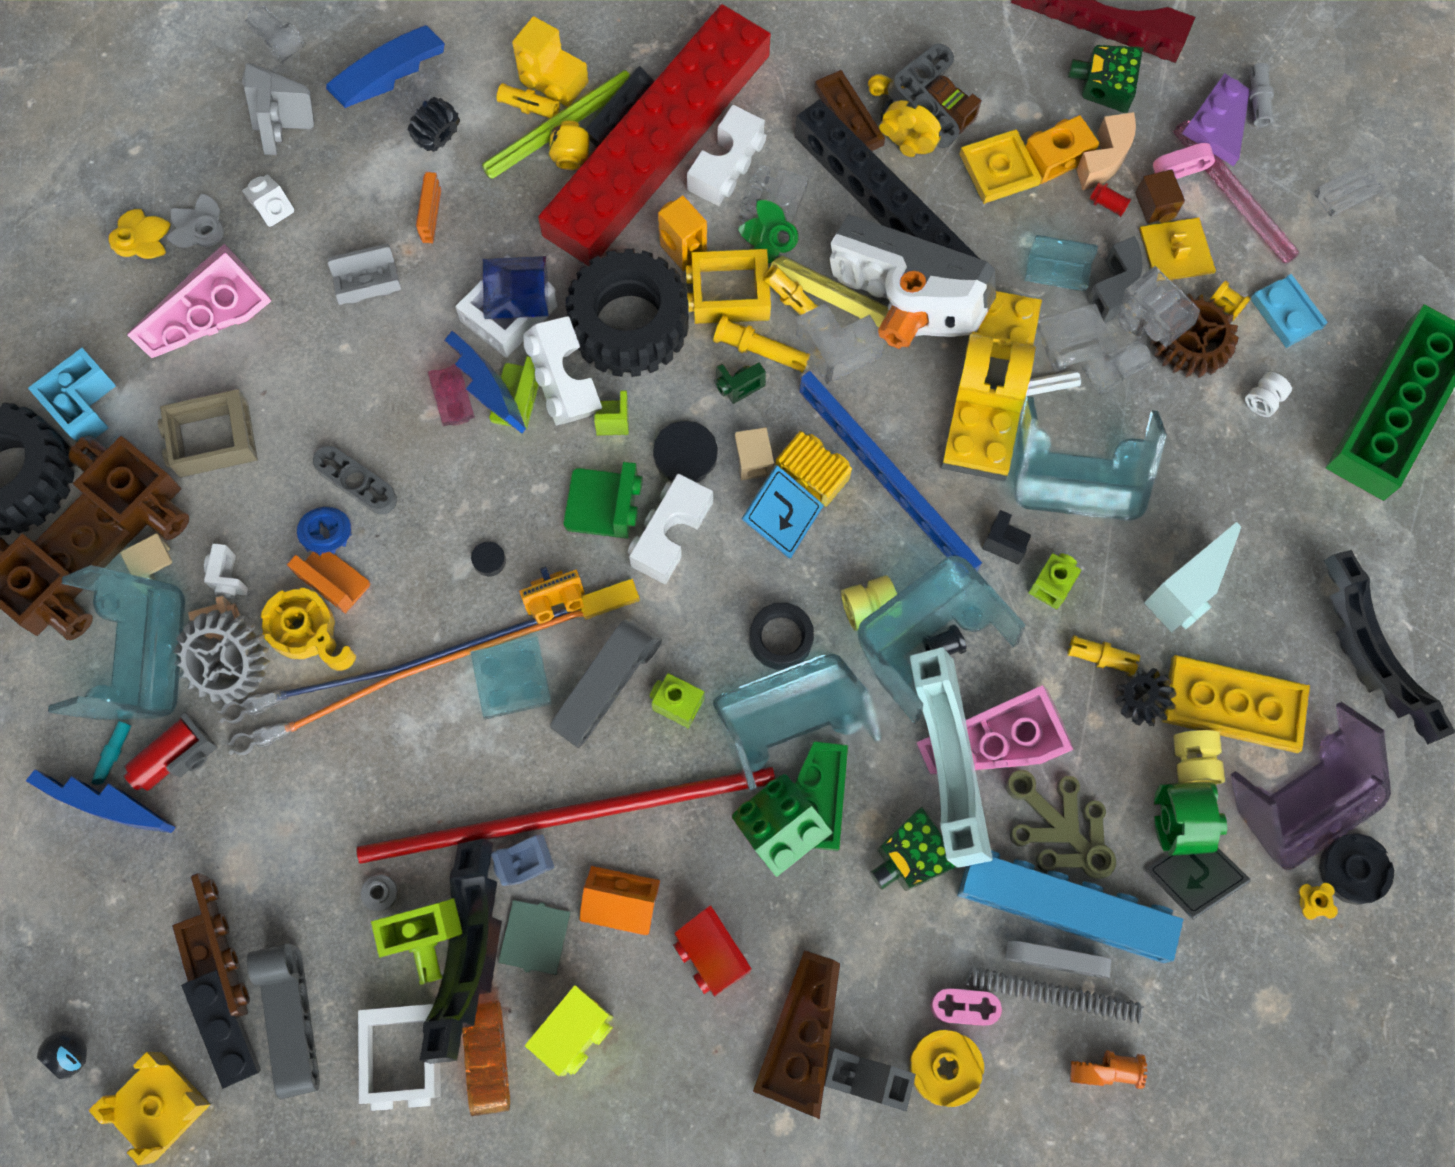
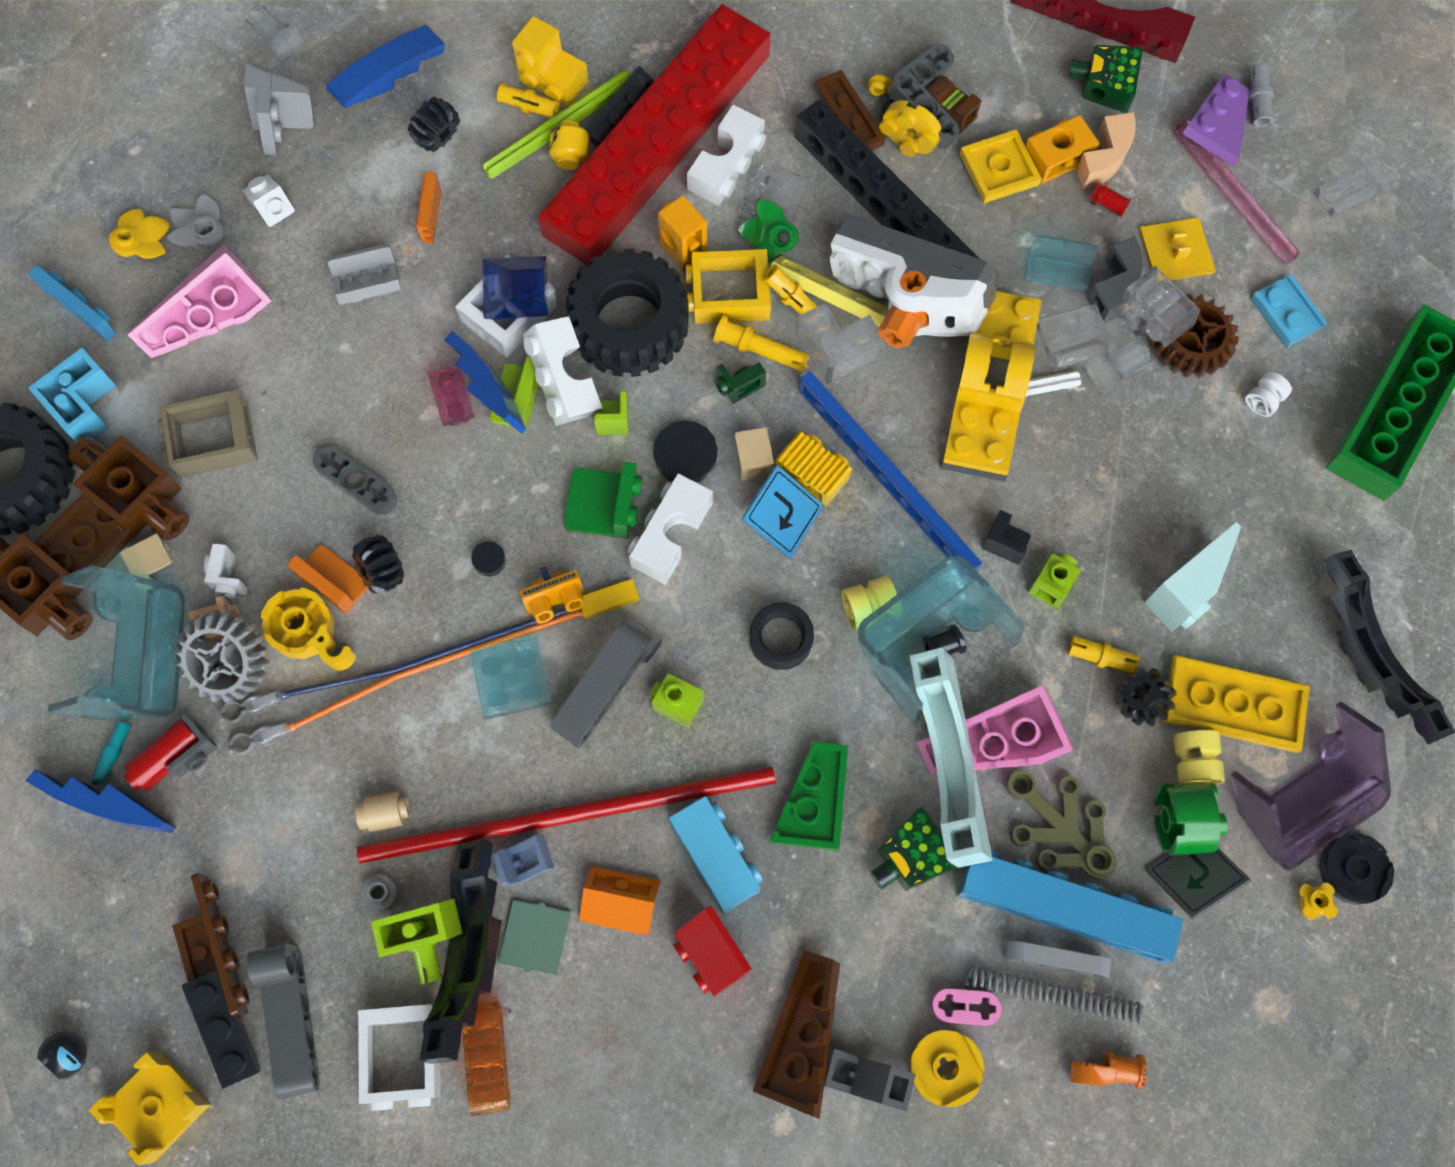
blue gear [297,507,352,556] -> none
neon yellow brick [524,985,613,1076] -> none
clear light blue windscreen [713,654,882,791] -> none
green bracket [732,774,832,877] -> none
clear light blue windscreen [1014,396,1167,521] -> none
reddish brown brick [1135,169,1185,224] -> none
bright pink beam [1153,143,1215,179] -> none
yellow bush [1208,280,1251,322] -> none
none -> dark azure plate [27,265,116,342]
none -> black gear [352,535,404,594]
none -> tan brick [355,791,410,832]
none -> medium azure brick [669,796,763,914]

